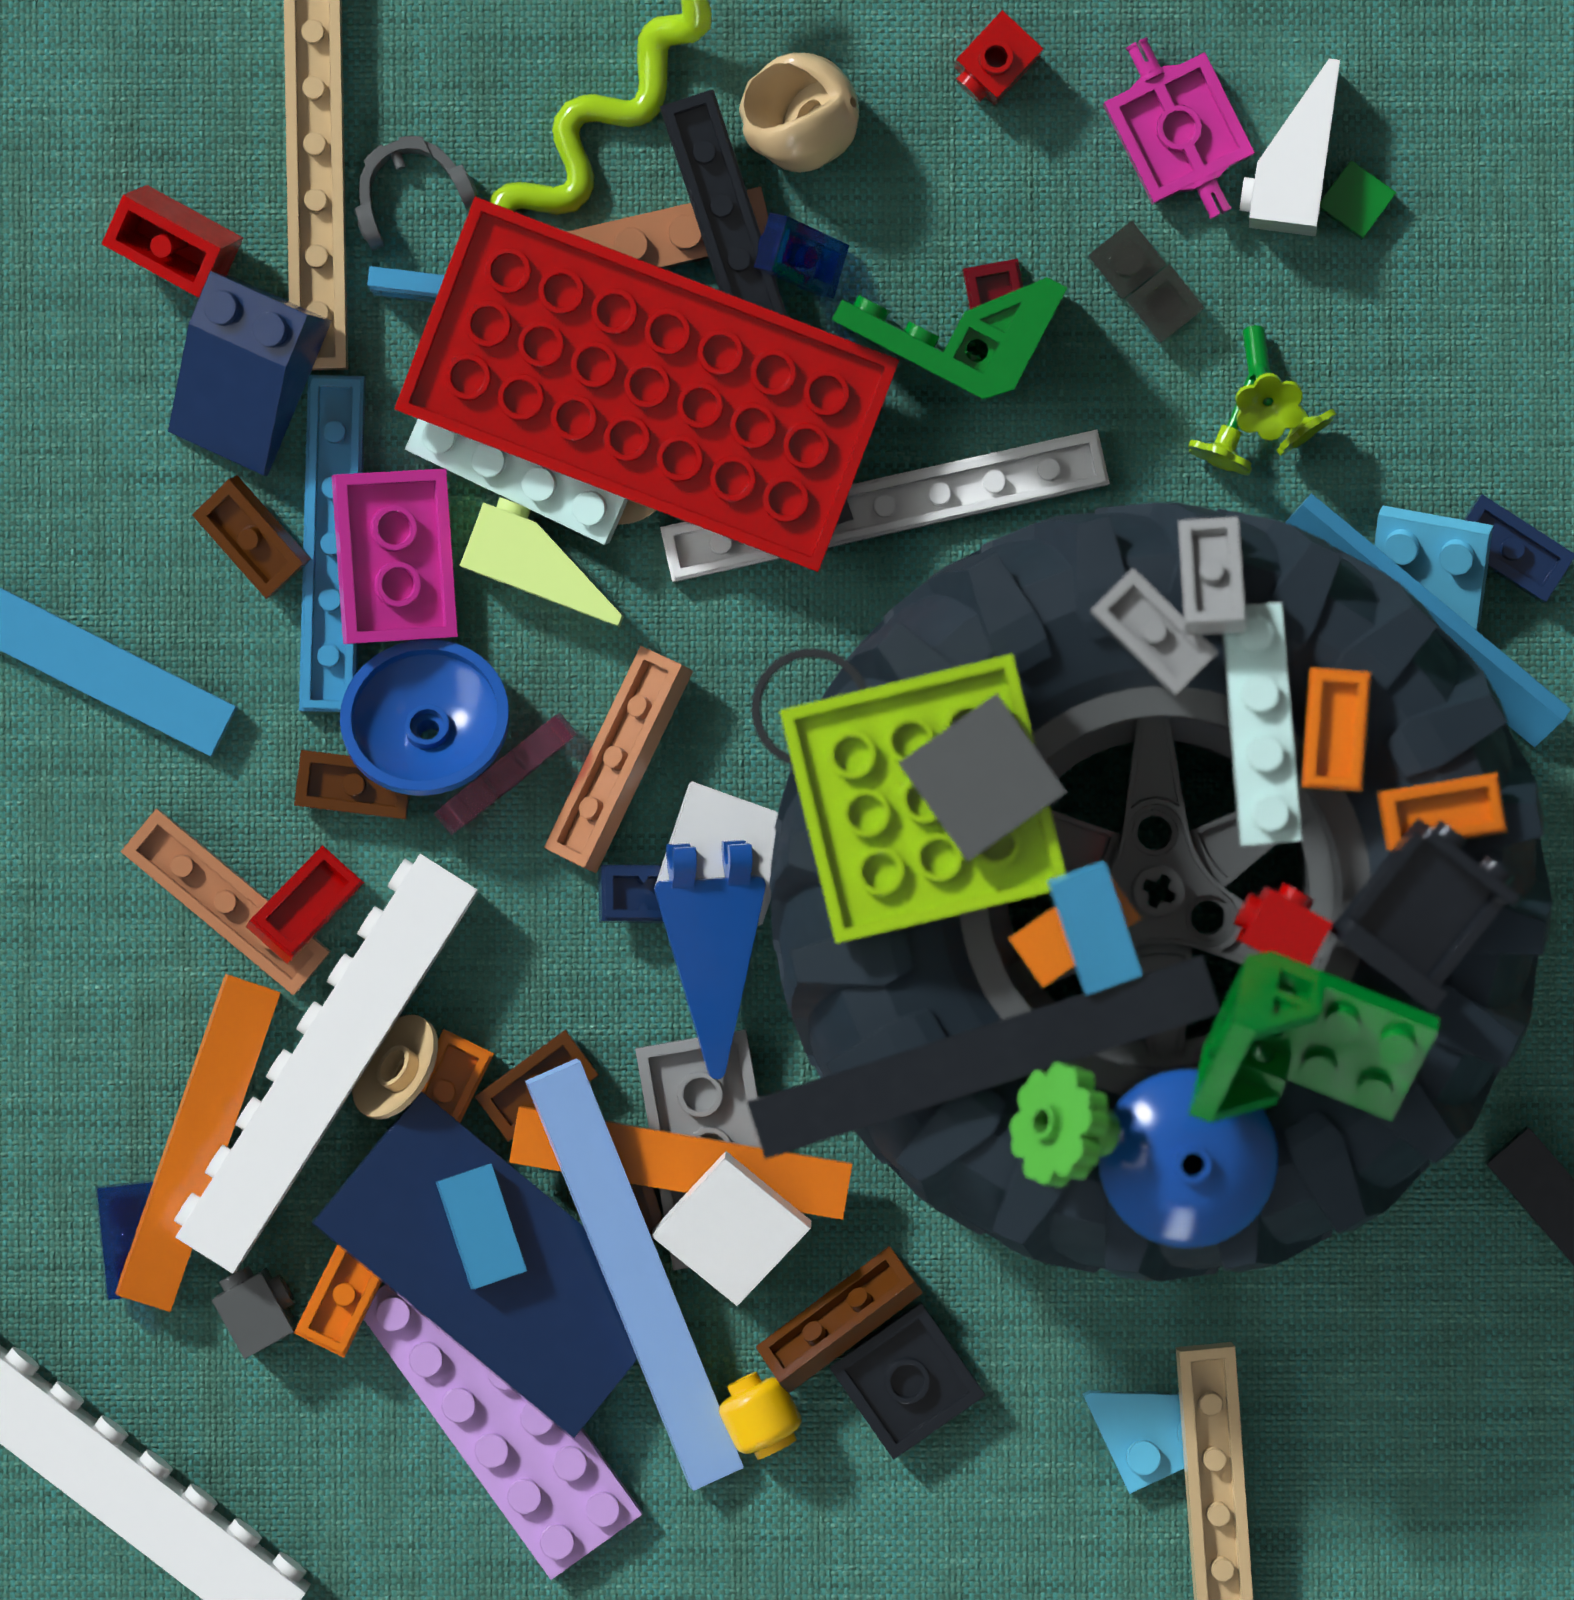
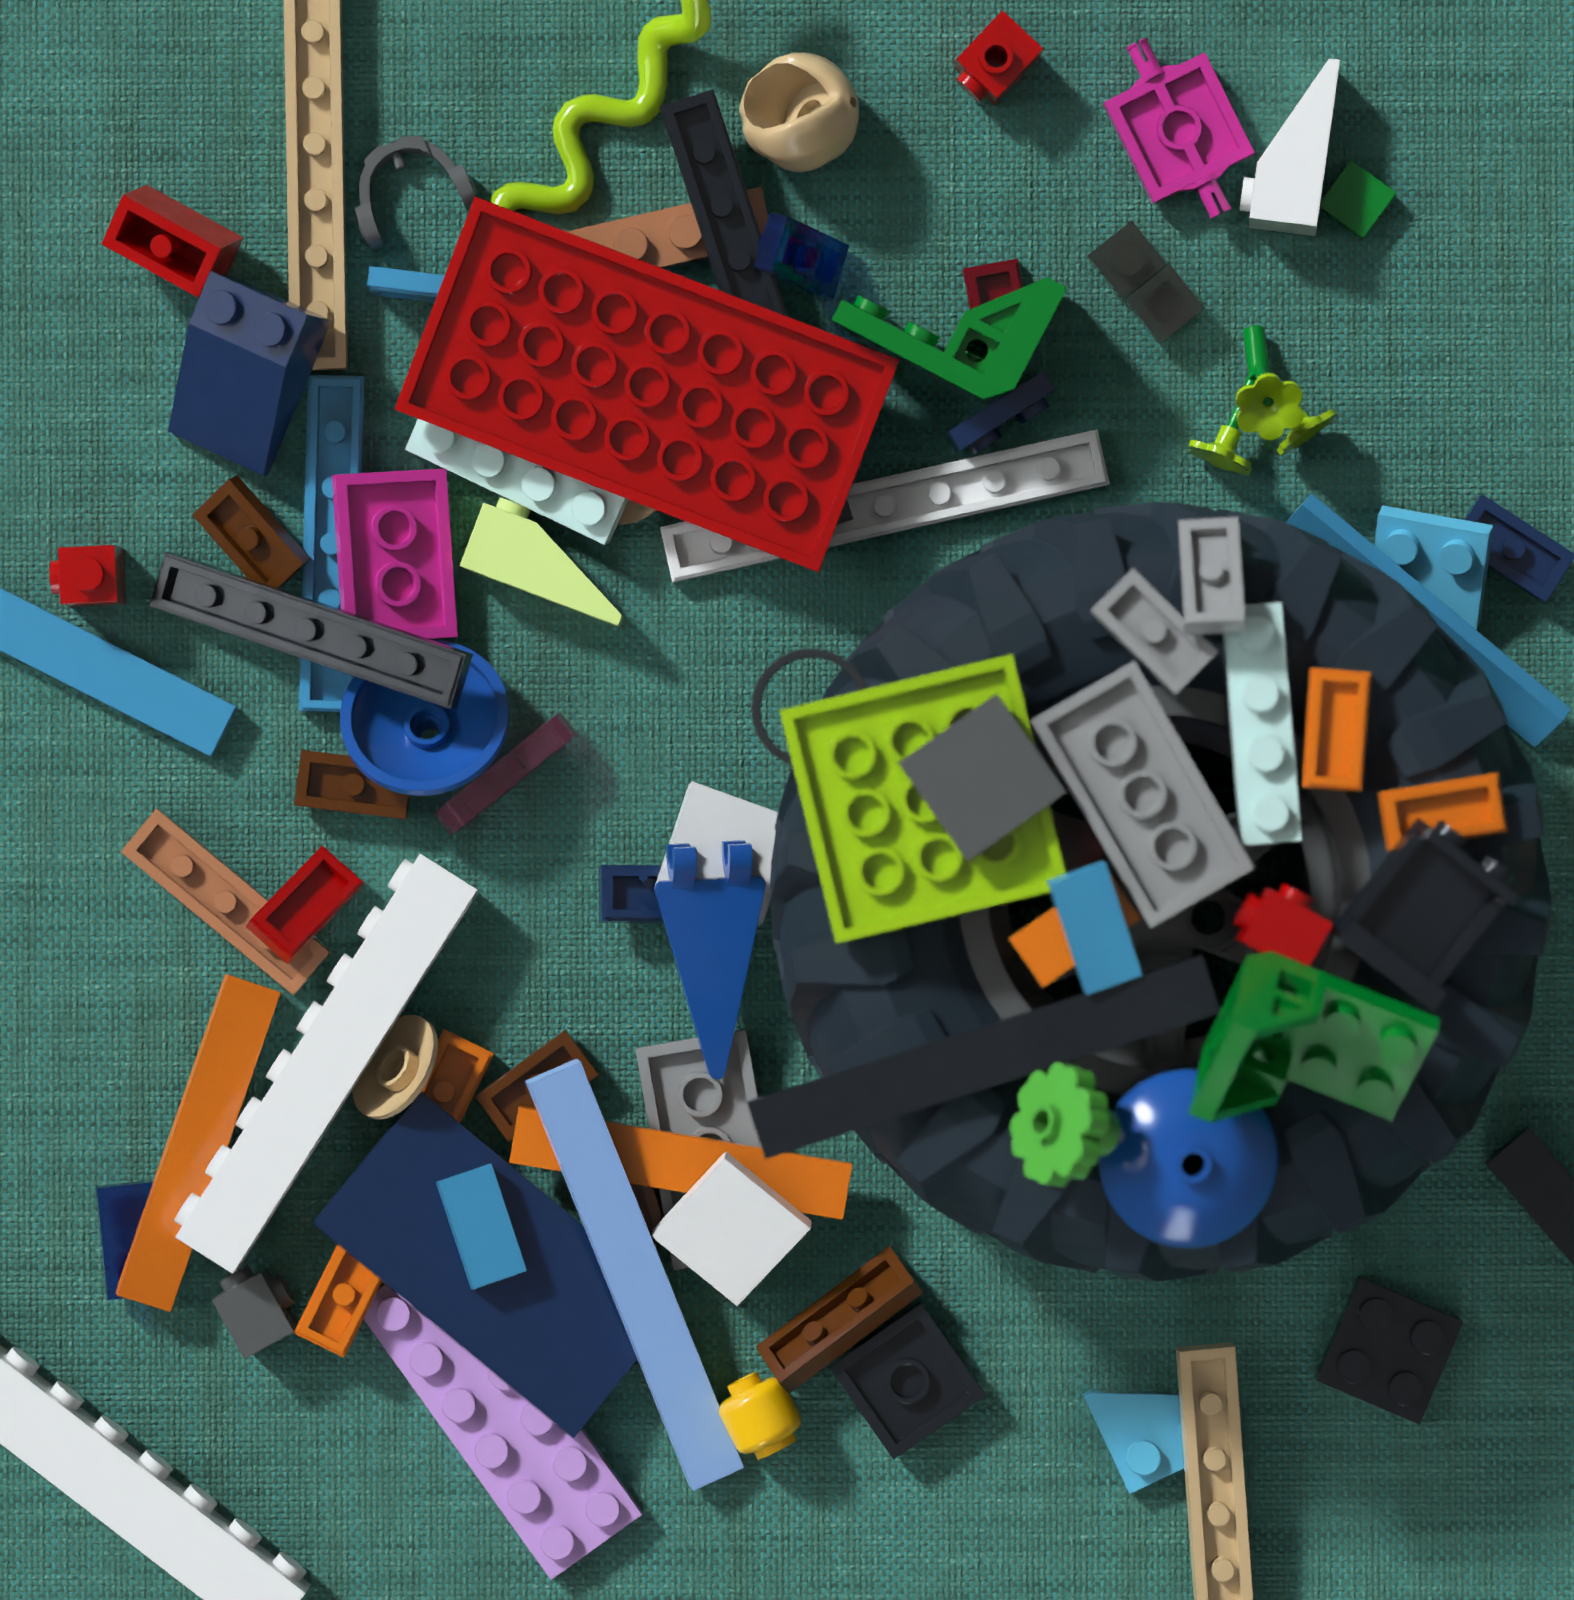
nougat plate [544,646,693,873] -> none
none -> red brick [49,545,126,607]
none -> black tile [150,552,473,709]
none -> dark blue plate [945,370,1056,454]
none -> light grey plate [1030,660,1255,928]
none -> black plate [1314,1276,1463,1425]

